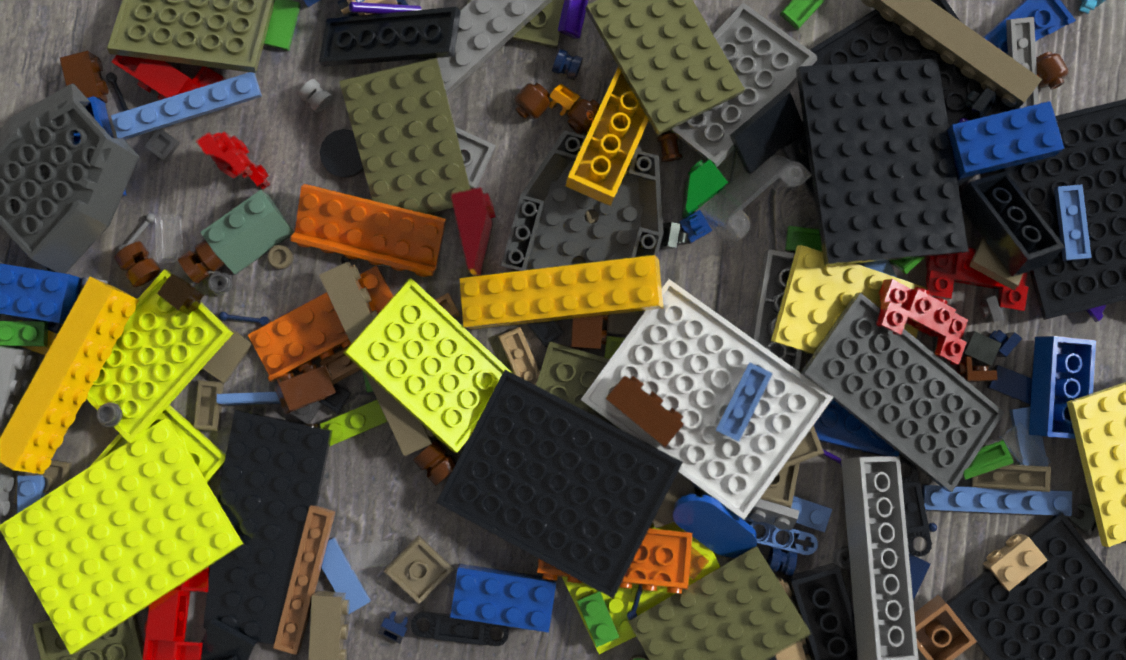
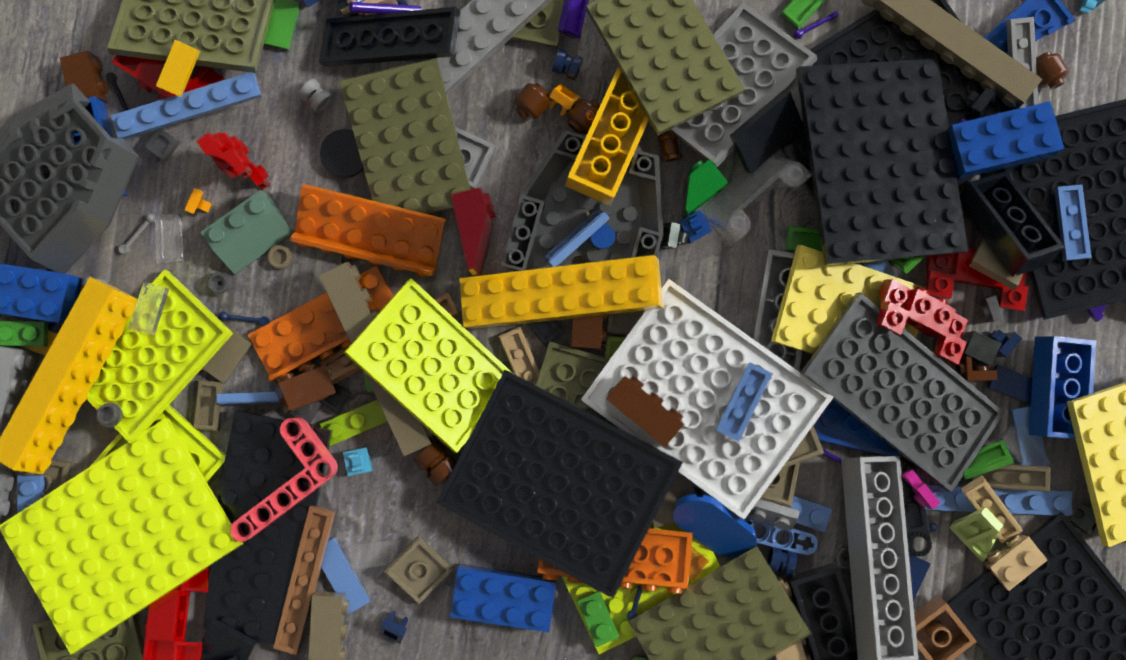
reddish brown wheel [114,241,161,287] -> none
dark brown brick [157,274,204,315] -> none
reddish brown wheel [178,239,225,284] -> none
black plate [411,611,509,647] -> none
none -> clear tile [129,282,169,336]
none -> yellow tile [156,40,200,97]
none -> light orange tile [184,188,212,214]
none -> coral beam [231,417,338,542]
none -> medium azure tile [343,447,373,476]
none -> medium blue tile [544,209,610,267]
none -> blue tile [591,224,615,250]
none -> dark purple hinge [793,11,840,39]
none -> dark pink plate [902,469,940,509]
none -> yellowish green wing [949,507,1003,562]
none -> tan tile [961,475,1023,543]

